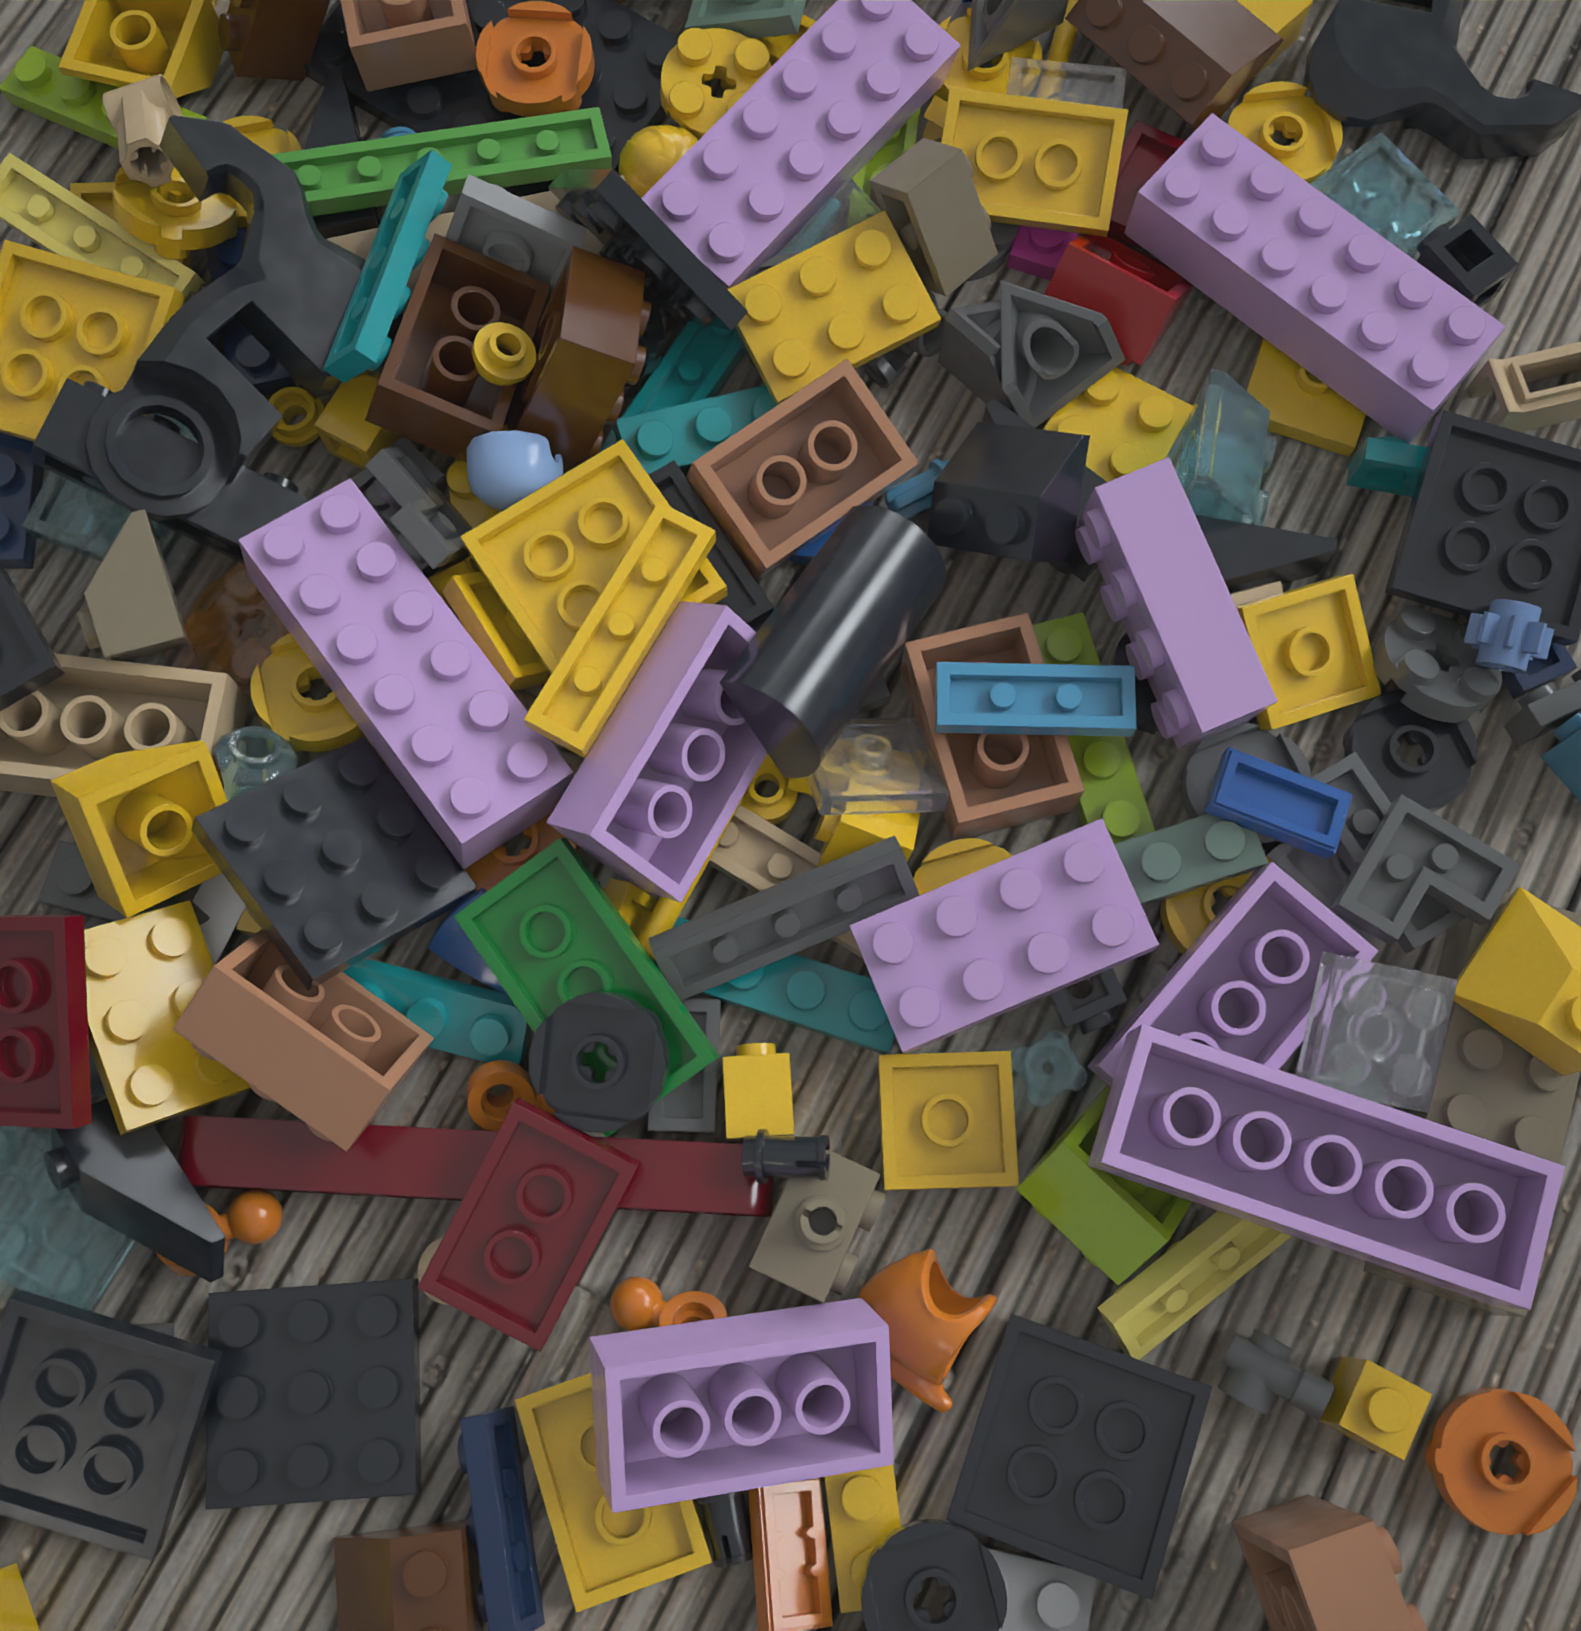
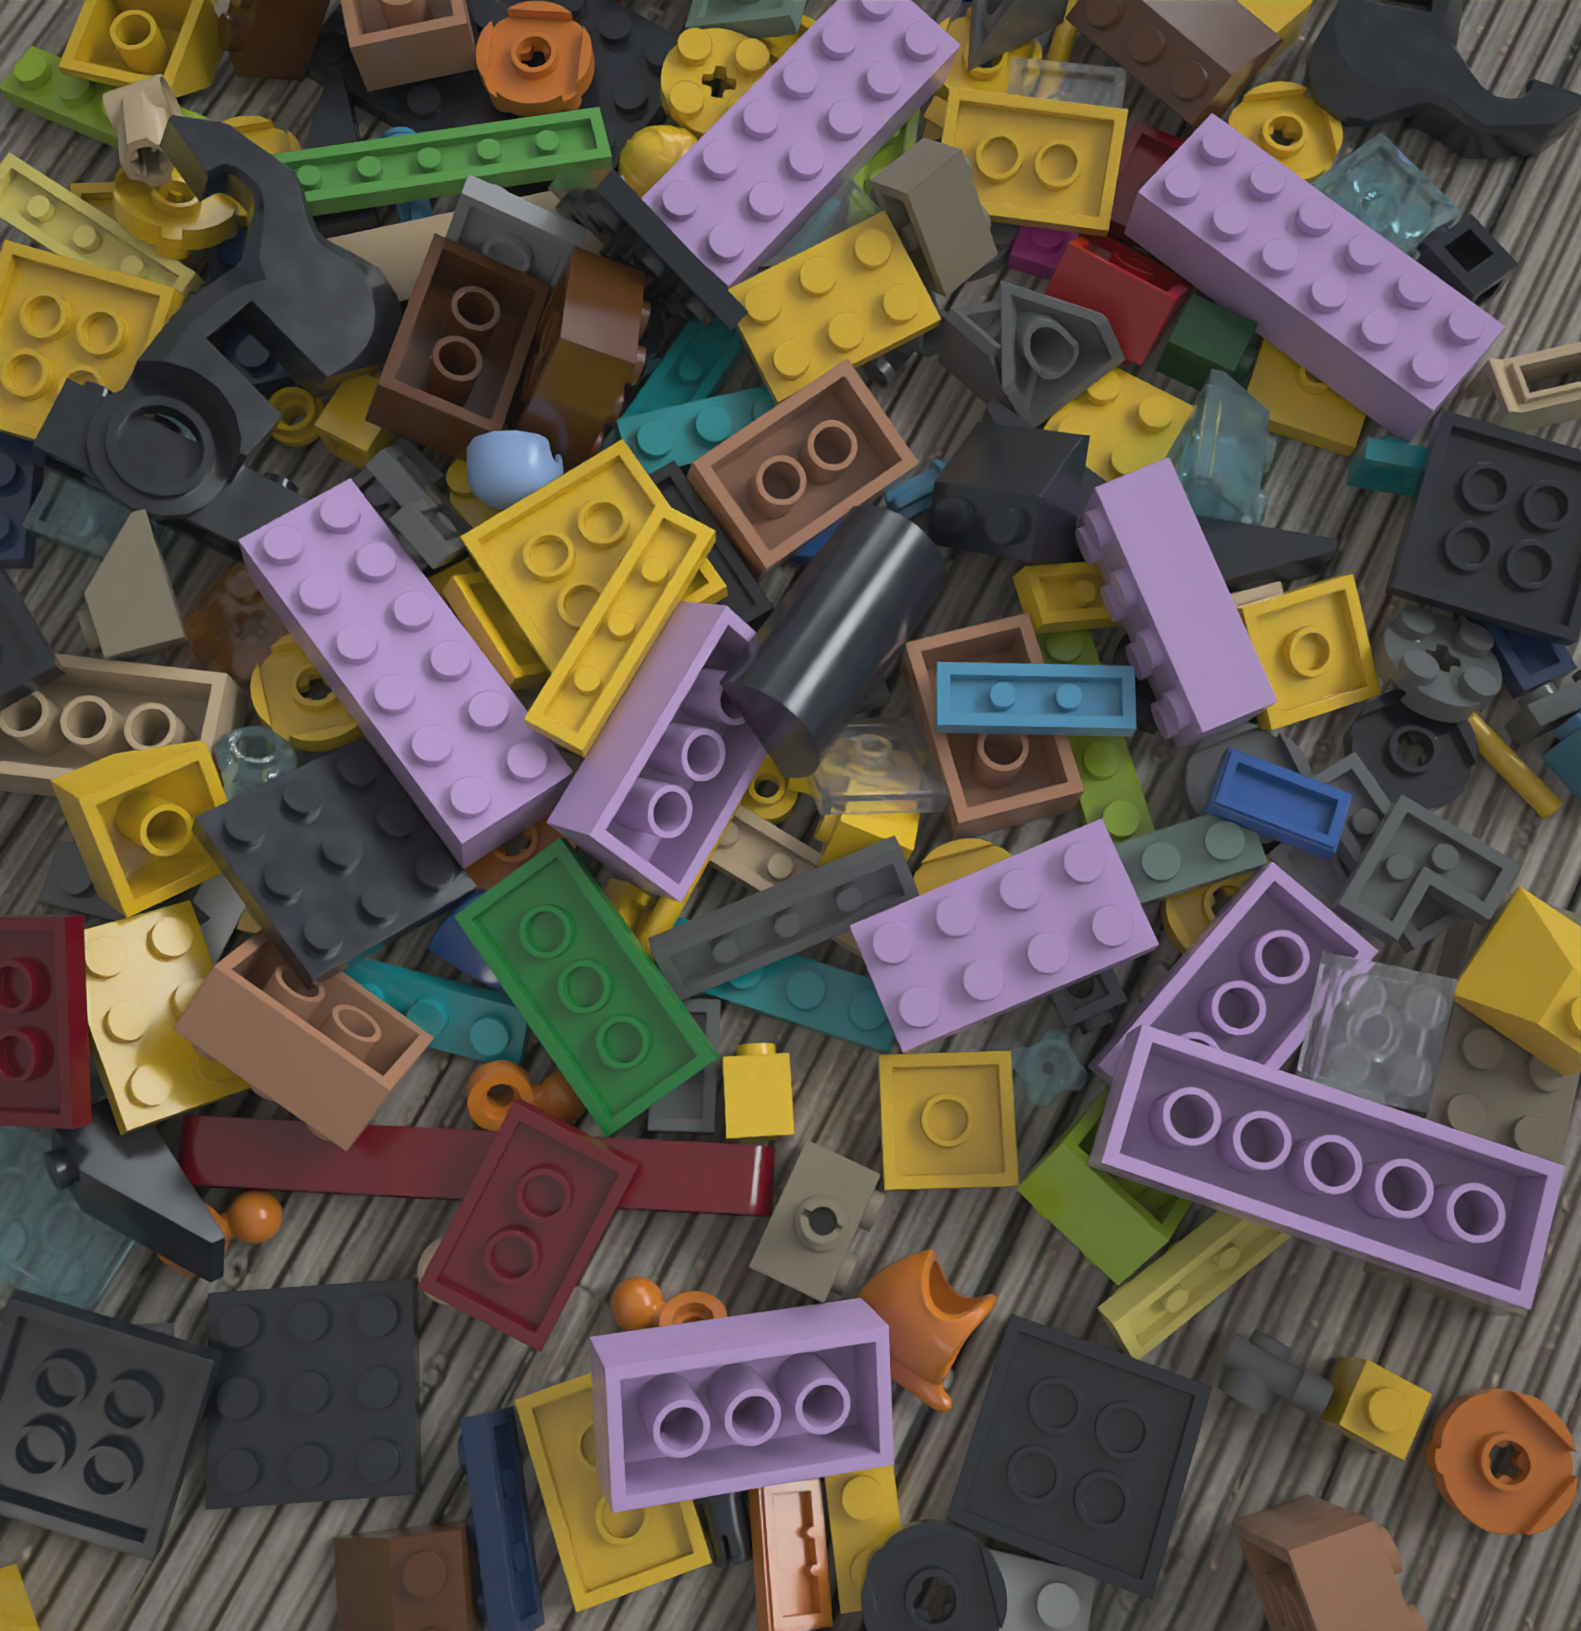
teal plate [323,149,452,383] -> none
yellow plate [472,322,536,386] -> none
black plate [529,991,670,1133] -> none
black pin [742,1129,830,1185] -> none
medium blue gear [1463,599,1554,673] -> none
none -> yellow plate [1012,562,1124,634]
none -> dark green brick [1156,294,1259,401]
none -> yellow bar [1468,712,1564,820]

